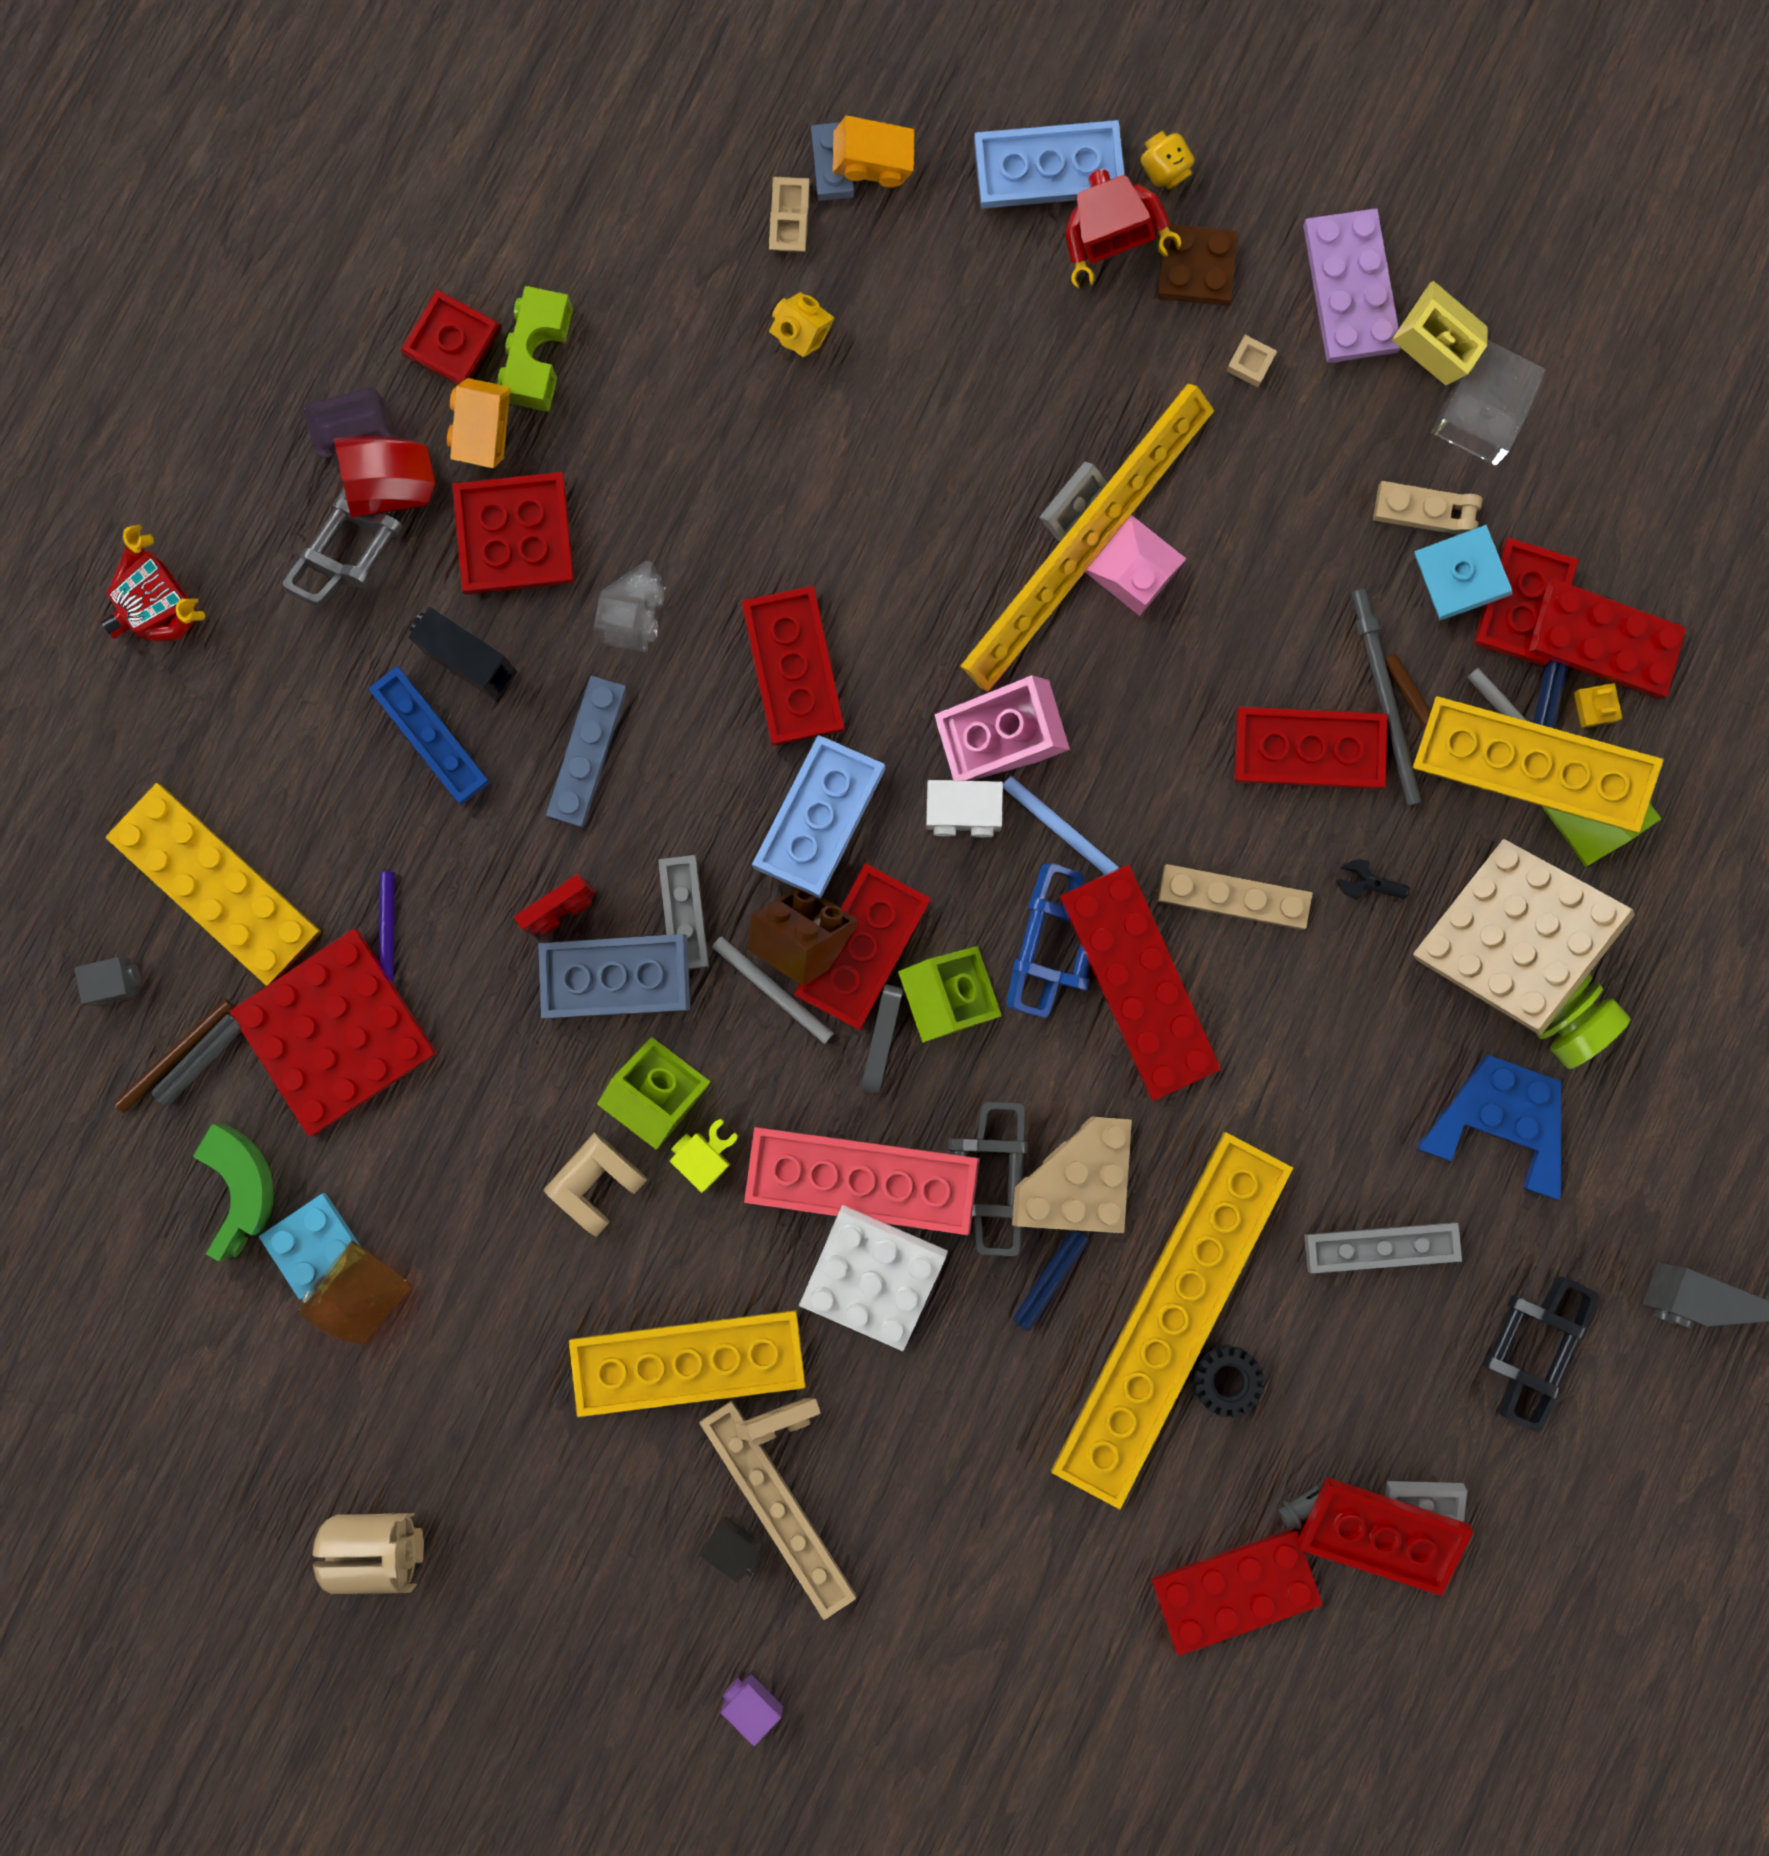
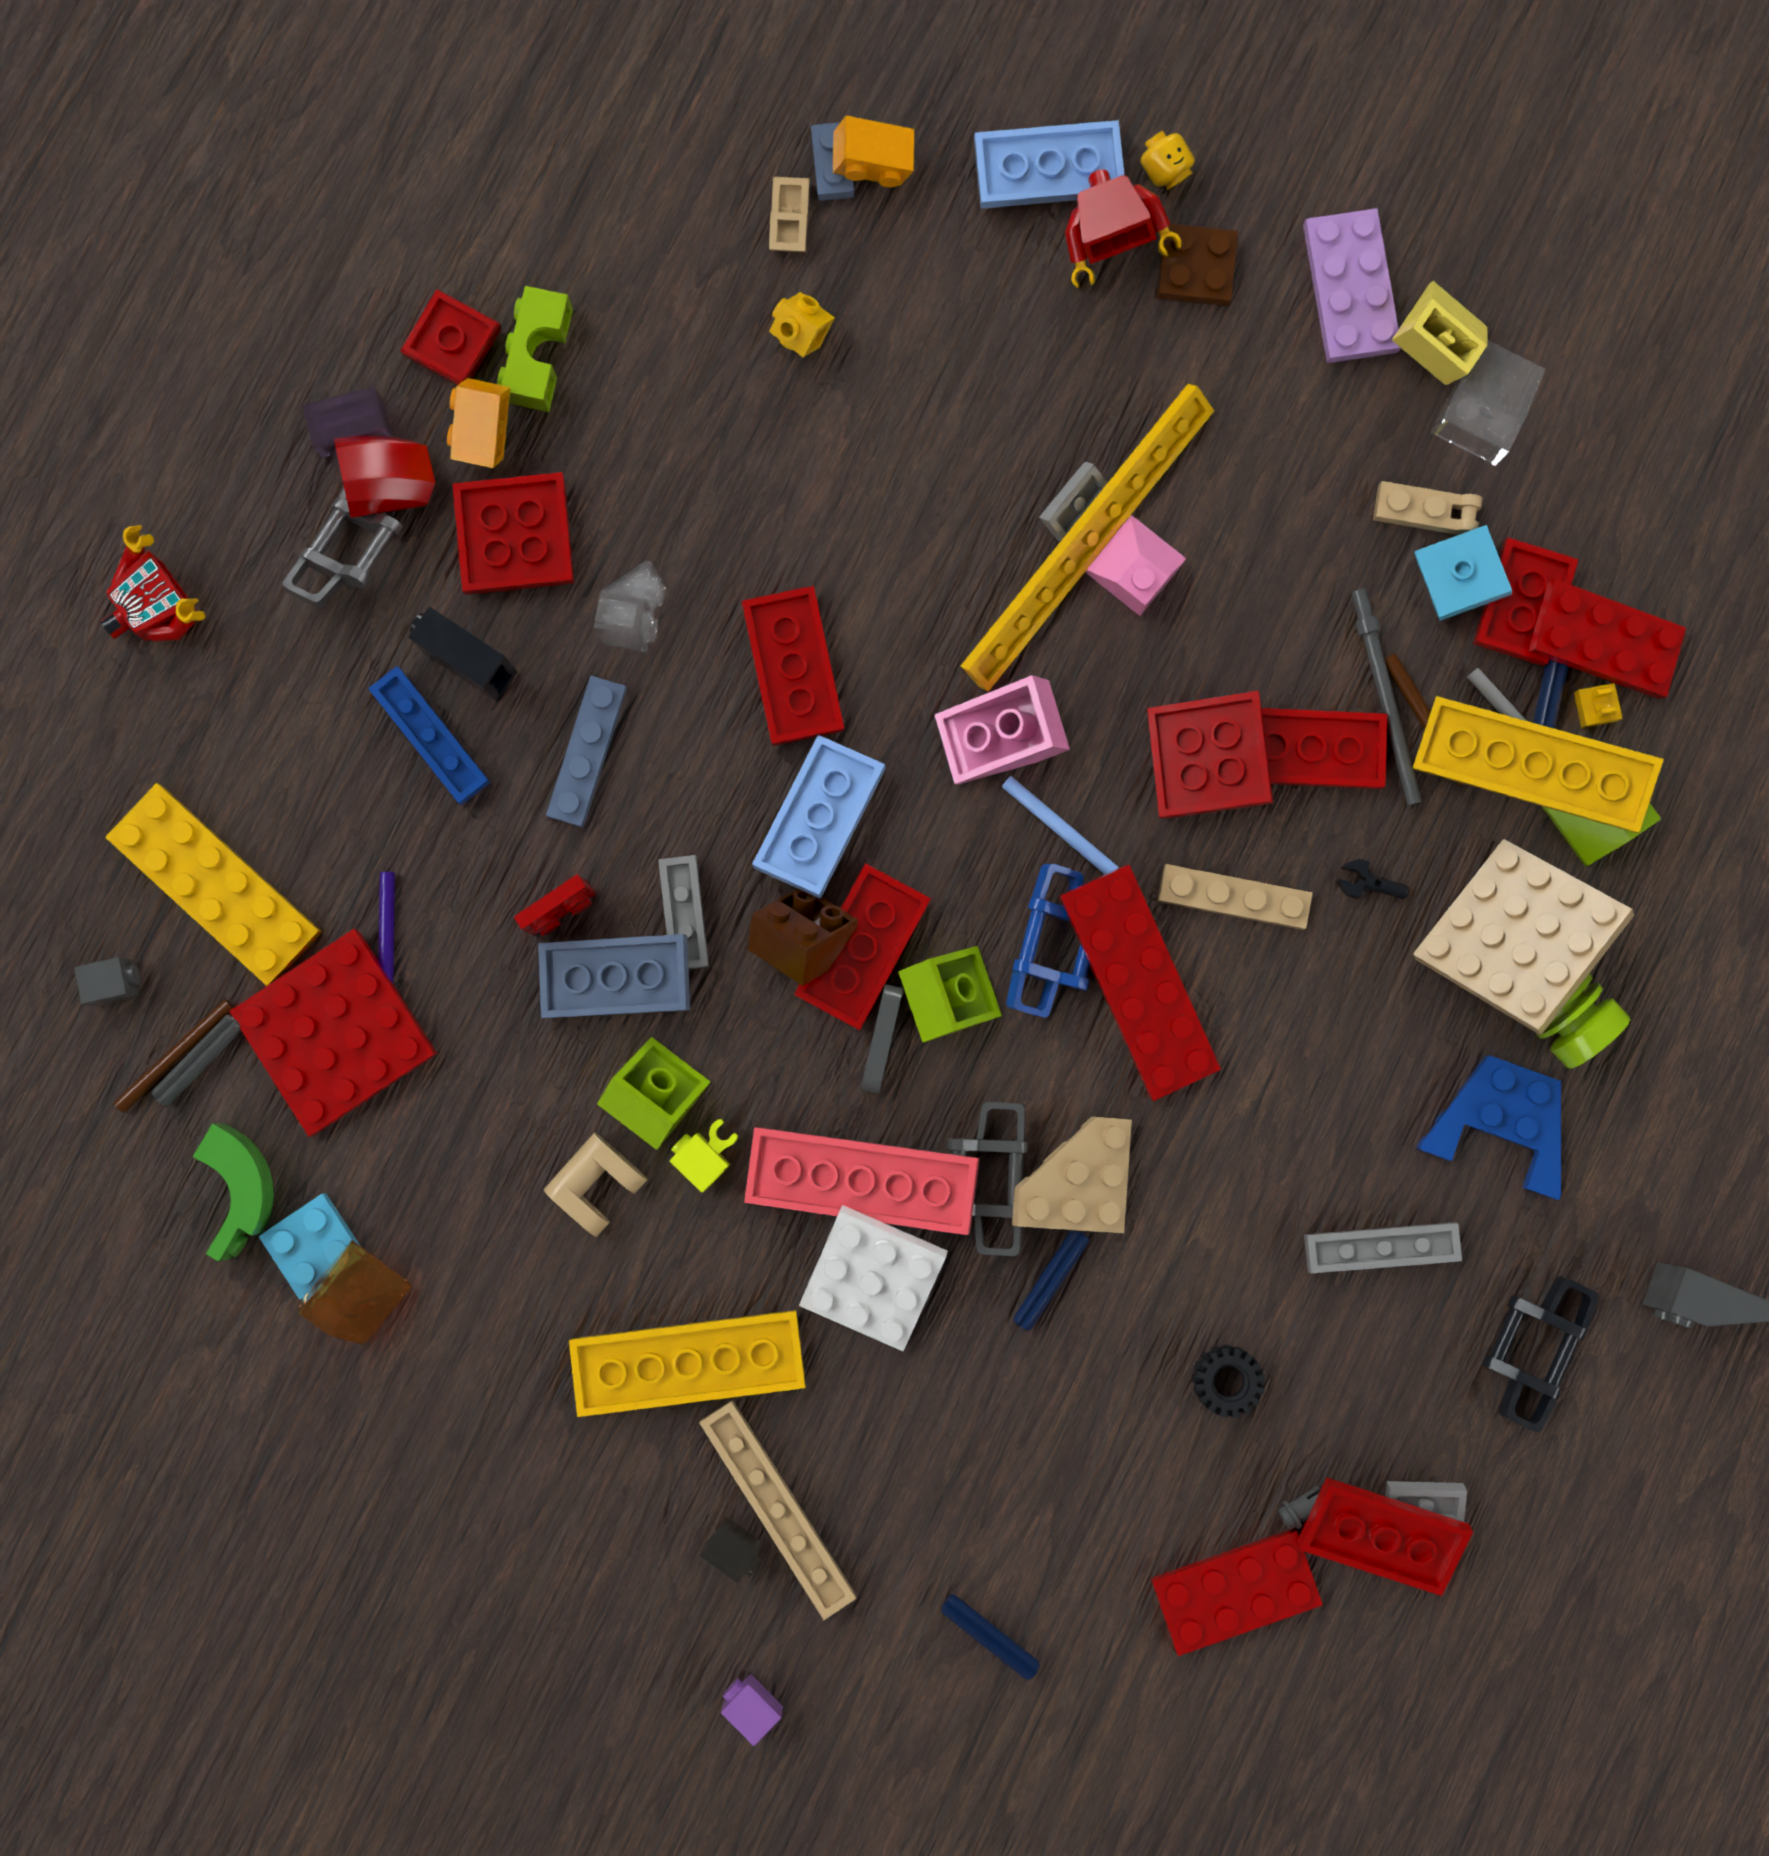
tan cylinder [312,1513,424,1594] -> none
light grey bar [712,936,834,1044] -> none
tan plate [735,1398,821,1445] -> none
white brick [926,780,1003,837] -> none
yellow plate [1051,1132,1293,1509] -> none
tan plate [1226,335,1277,387] -> none
none -> dark blue axle [941,1594,1040,1680]
none -> red plate [1147,691,1273,819]

